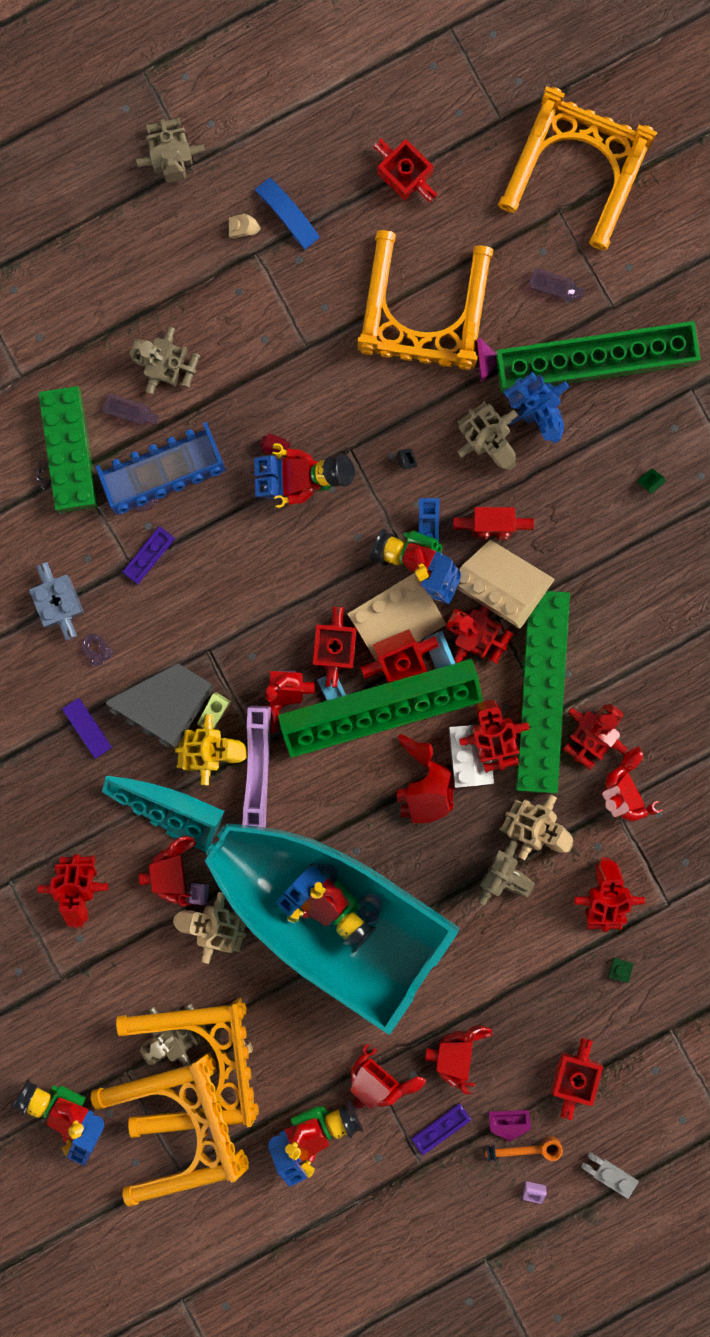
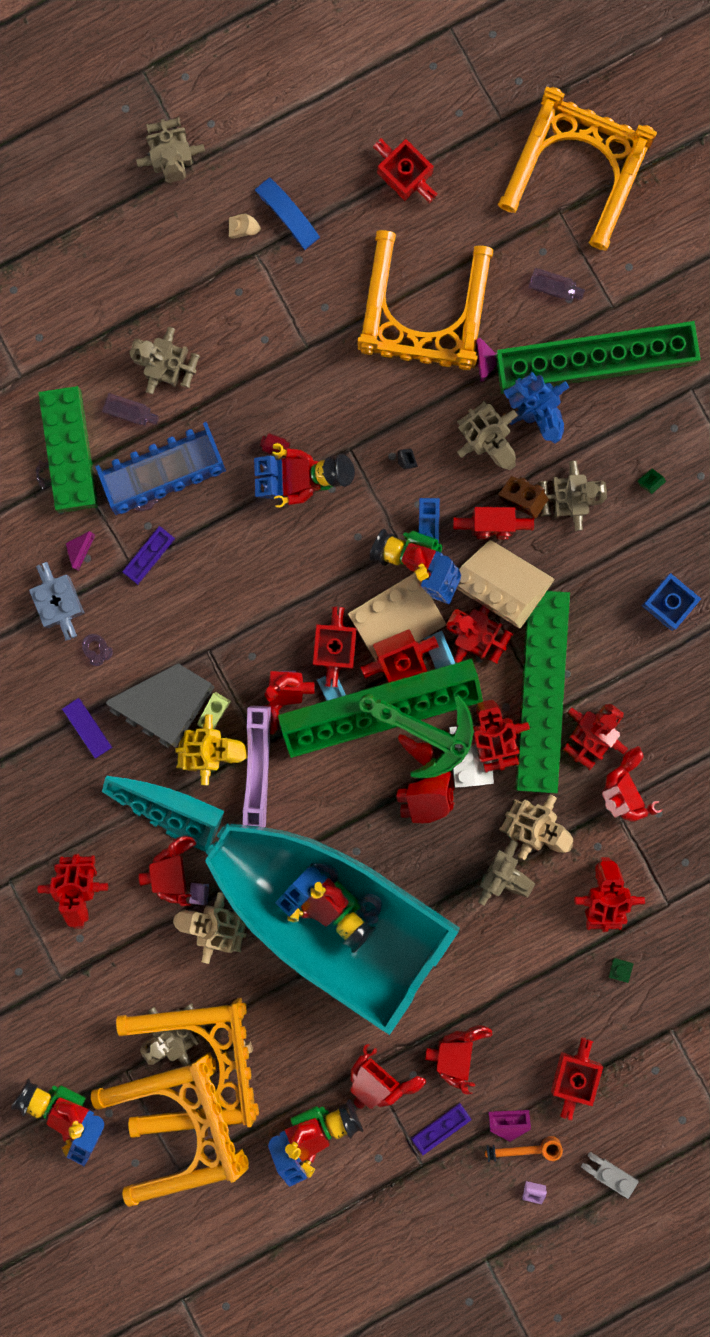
none -> magenta slope [66,531,95,571]
none -> green piece [359,694,474,778]
none -> reddish brown brick [498,476,549,519]
none -> dark tan piece [538,461,607,531]
none -> blue brick [641,573,701,631]

